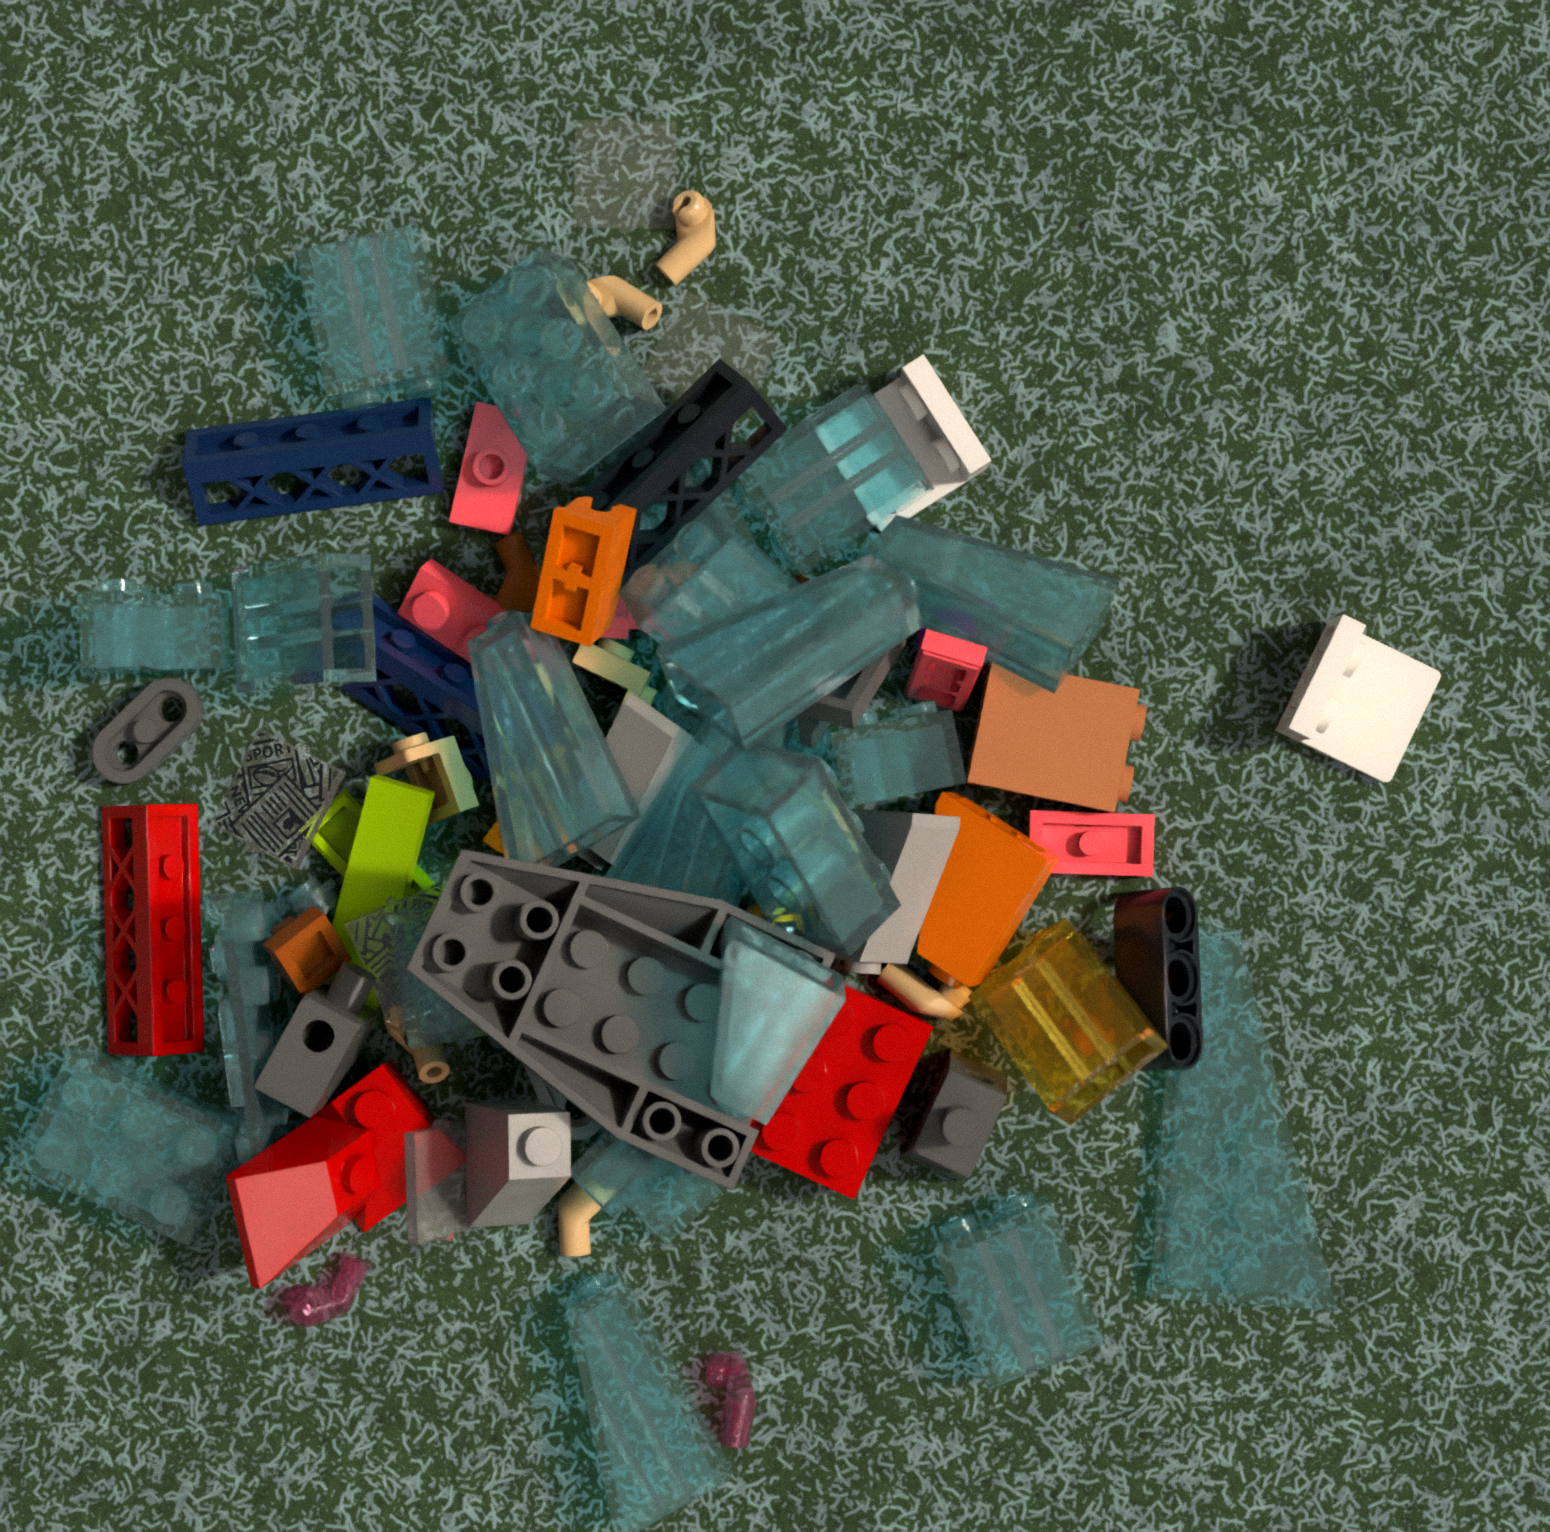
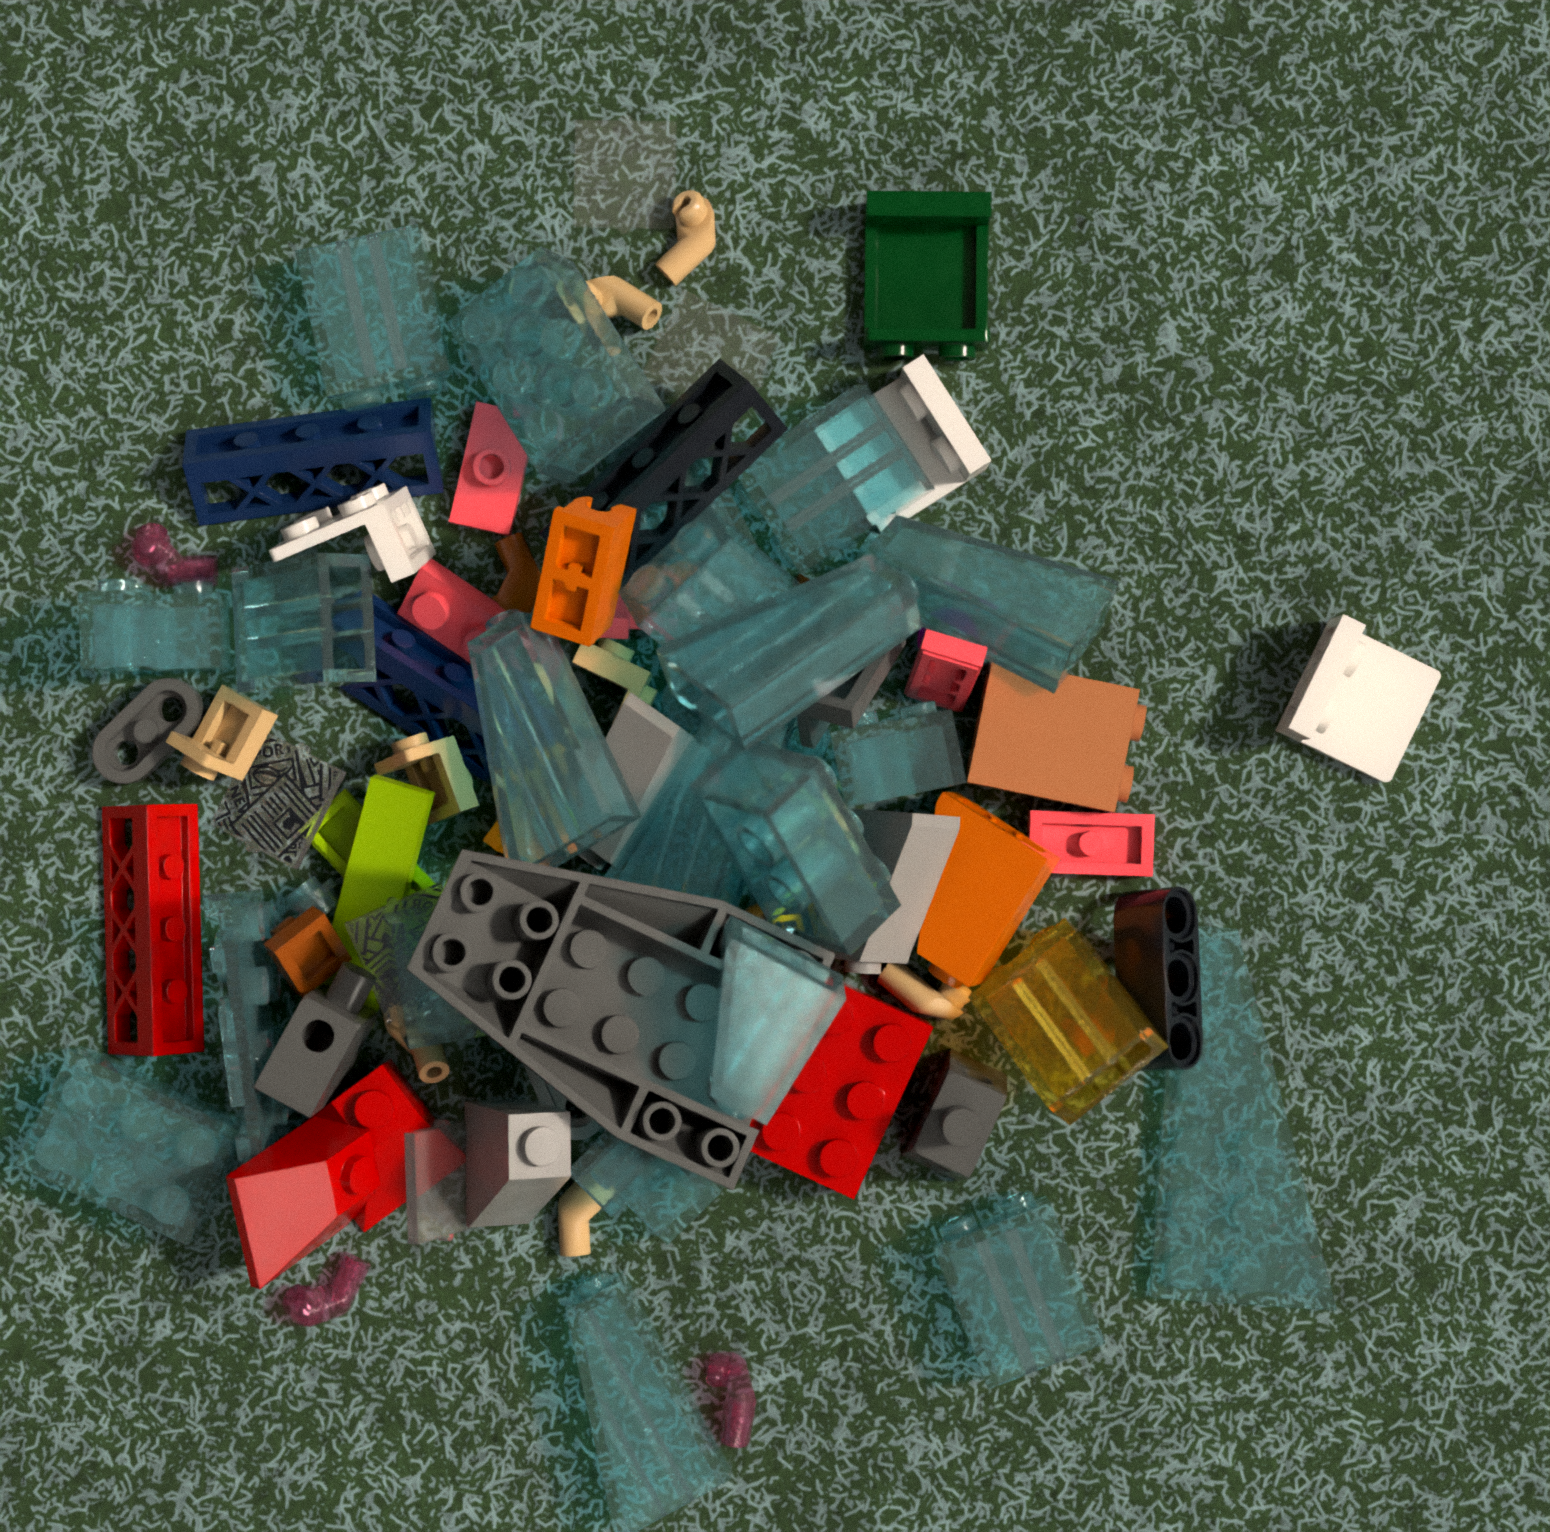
none -> clear pink arm [132,523,218,587]
none -> tan bracket [165,684,278,781]
none -> white bracket [268,483,437,583]
none -> dark green panel [863,191,992,362]

